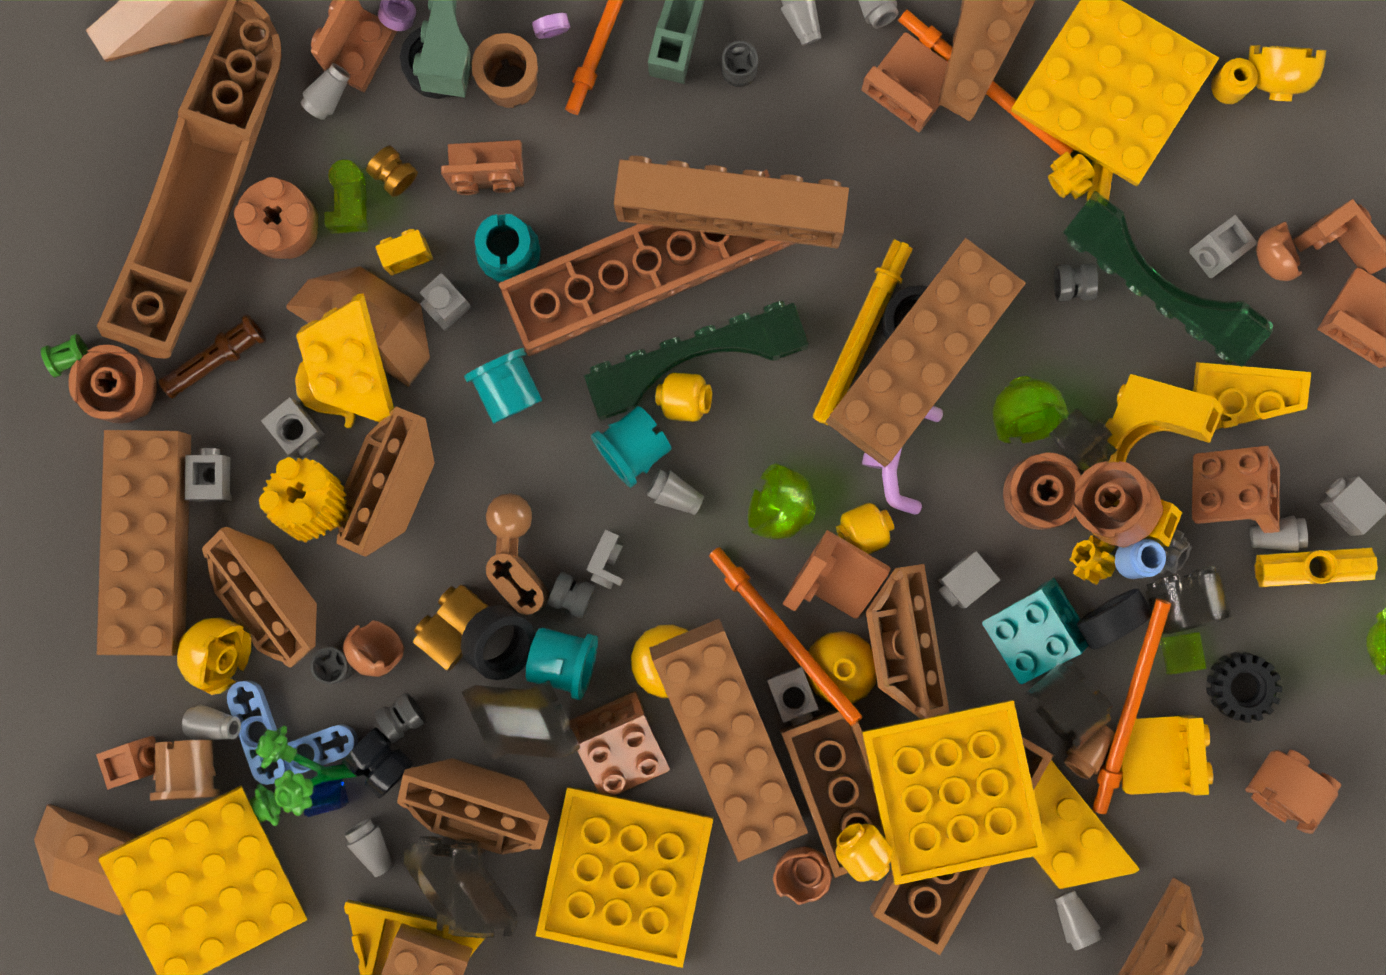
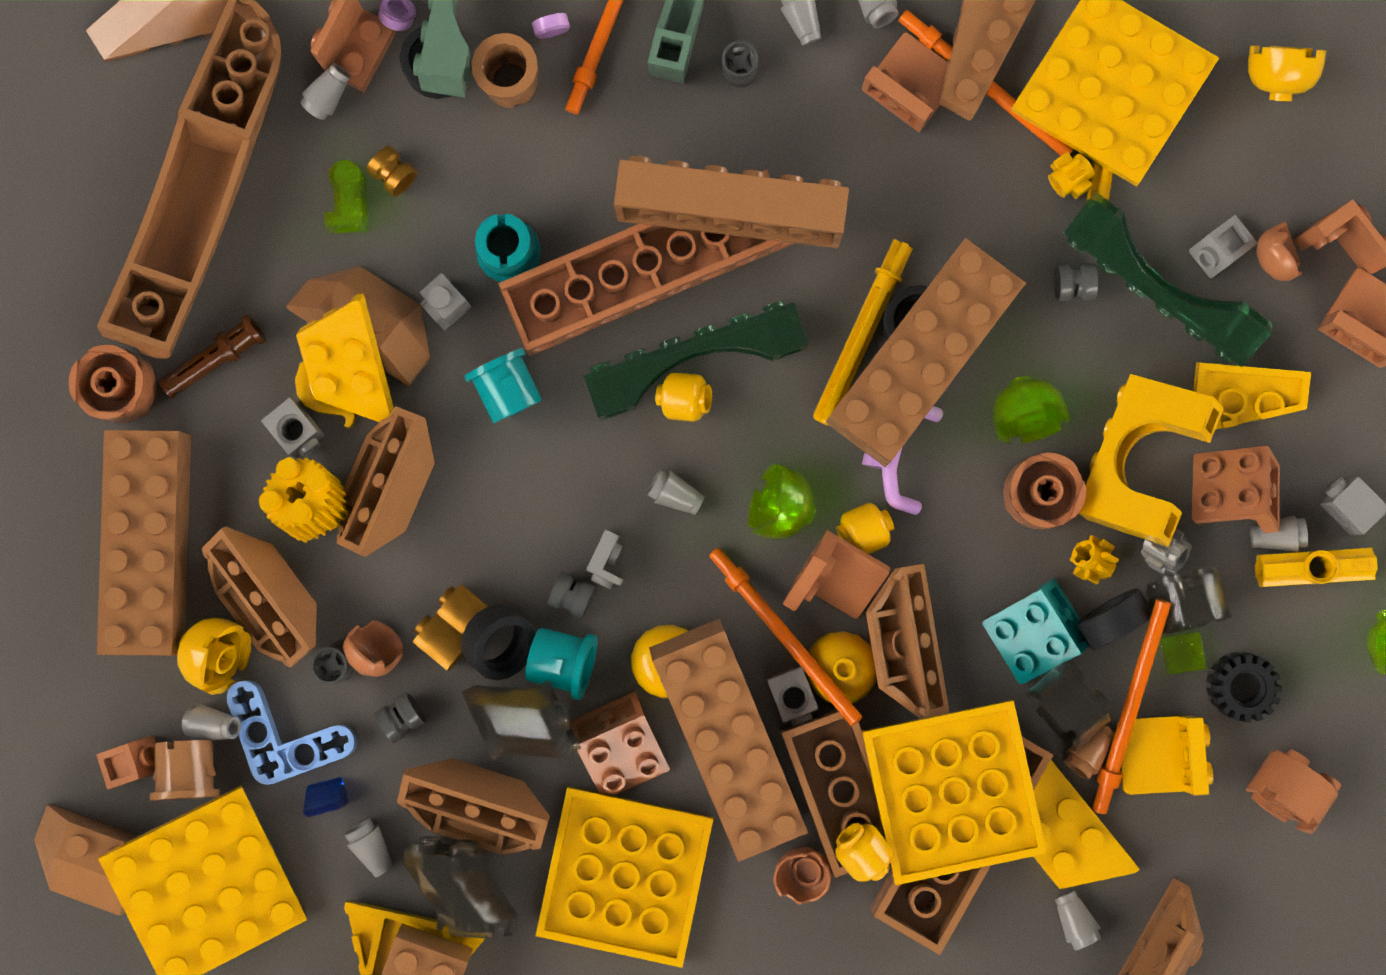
bright green bush [41,334,88,378] -> none
light grey brick [185,448,232,502] -> none
nougat brick [234,177,319,259] -> none
bright green plant [249,725,356,826] -> none
black wheel [342,727,414,799] -> none
yellow piece [375,229,434,276] -> none
nougat bracket [441,140,524,195] -> none
medium nougat beam [486,493,549,615] -> none
teal piece [591,406,672,488] -> none
light grey brick [937,551,1000,608] -> none
clear smoke brick [1049,409,1117,472] -> none
nougat brick [1073,461,1163,548] -> none
light blue brick [1115,539,1166,579] -> none
yellow brick [1211,58,1258,104] -> none

